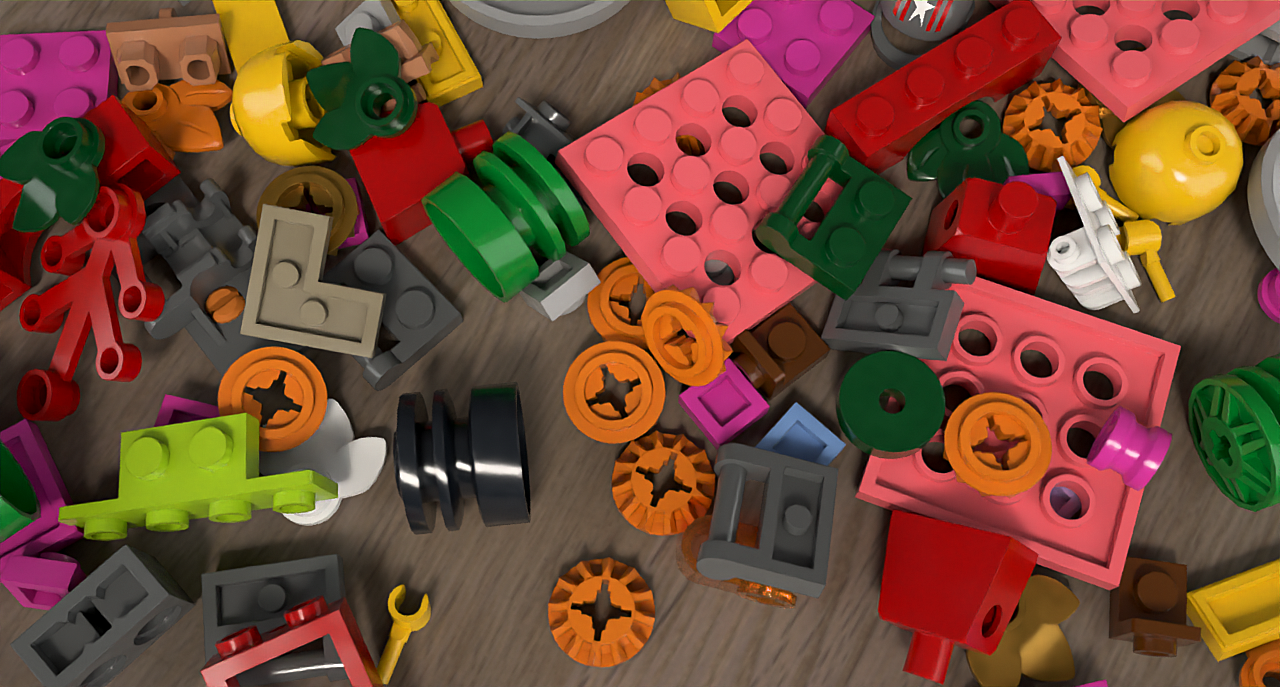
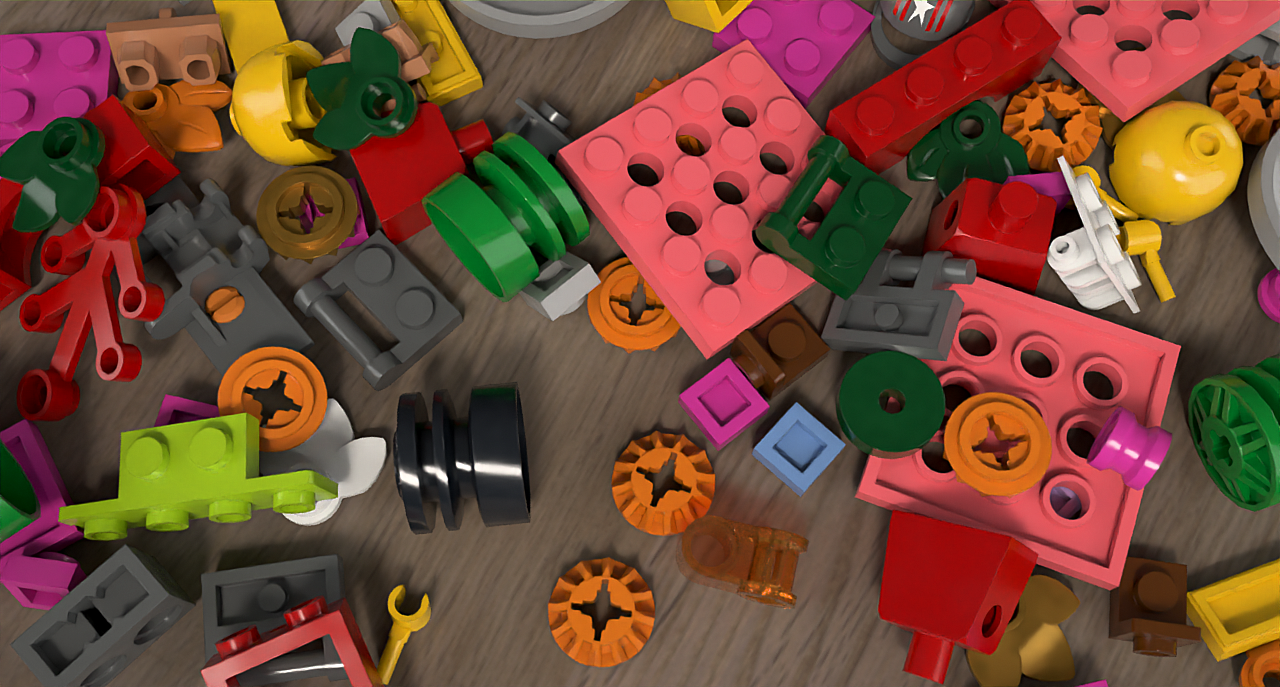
dark tan plate [240,204,387,358] -> none
orange gear [563,341,666,444] -> none
orange gear [642,284,733,386] -> none
dark grey plate [696,443,839,598] -> none

